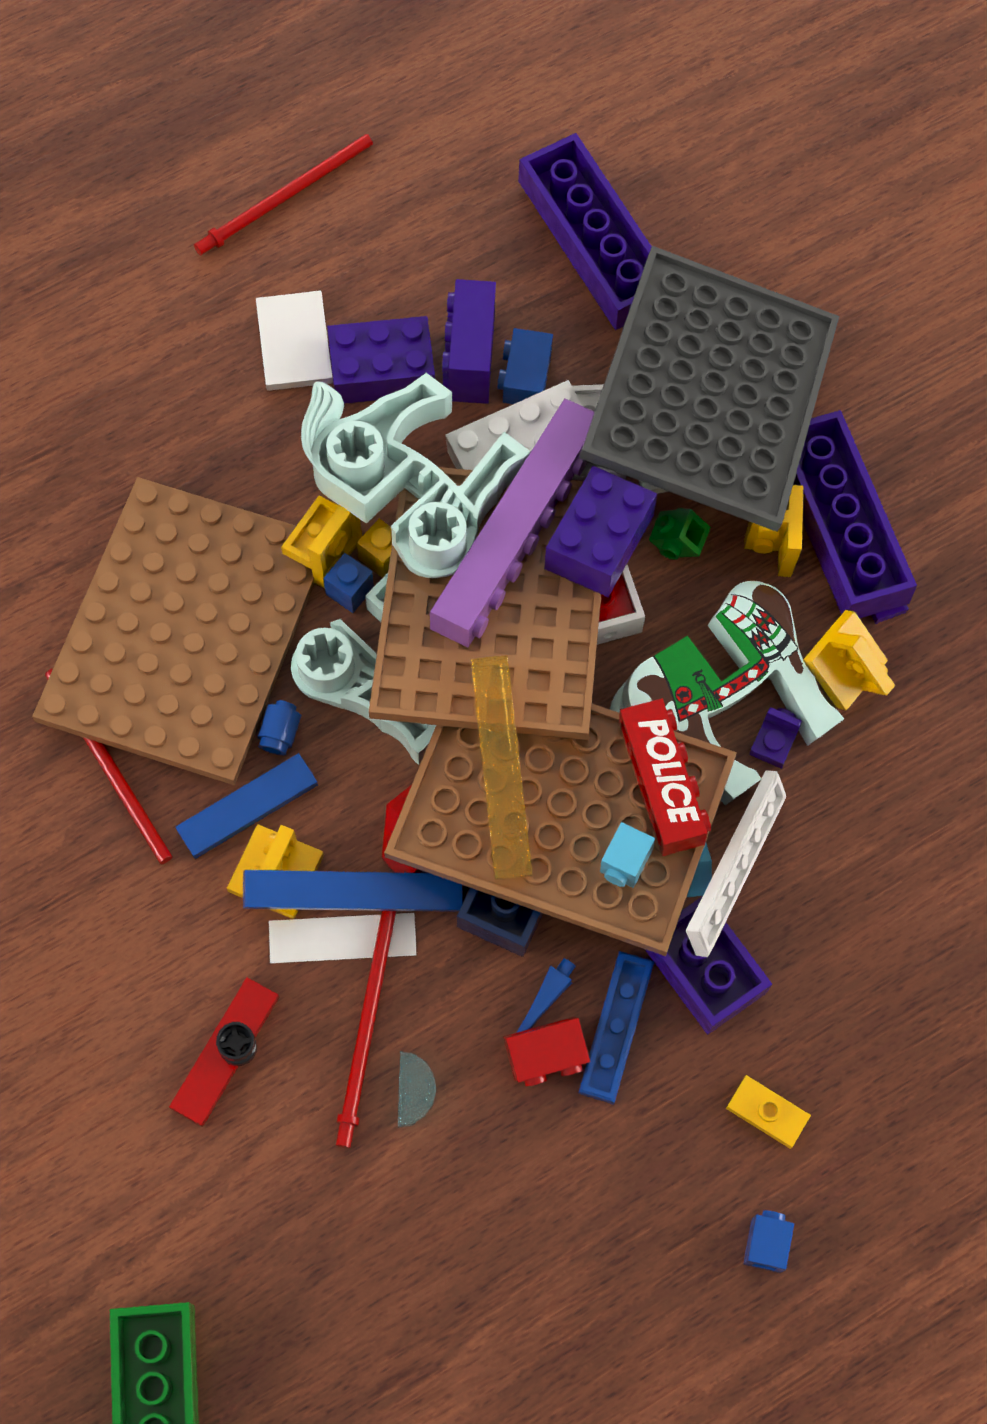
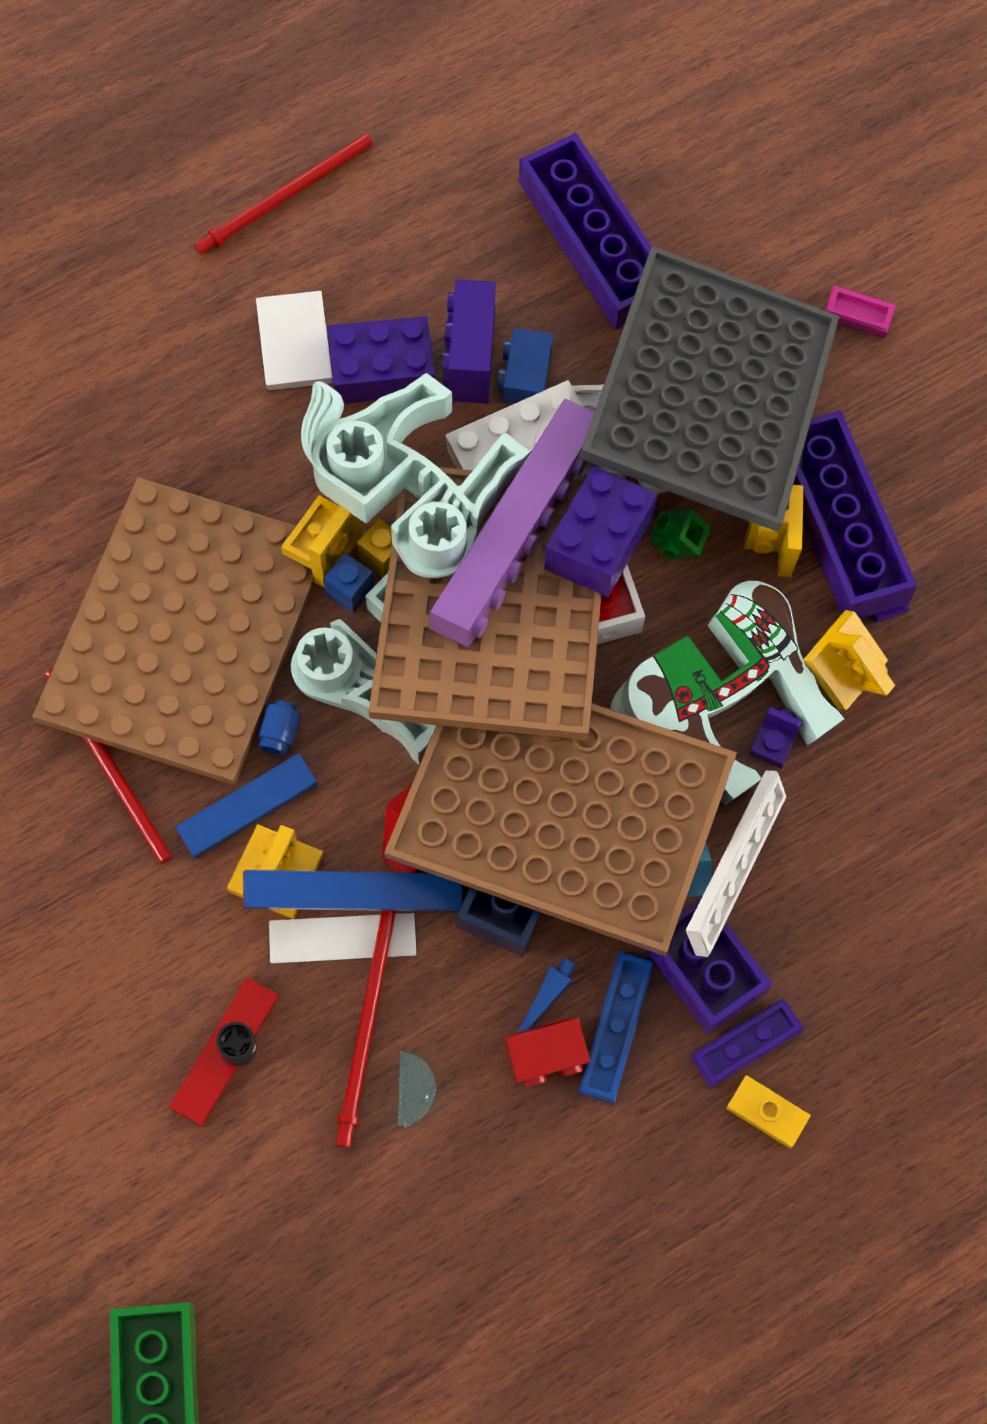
clear yellow tile [471,655,532,880] -> none
medium azure brick [600,822,655,888] -> none
red brick [618,698,711,856] -> none
blue brick [743,1210,795,1273] -> none
none -> dark purple tile [690,998,804,1089]
none -> dark pink tile [825,285,896,338]

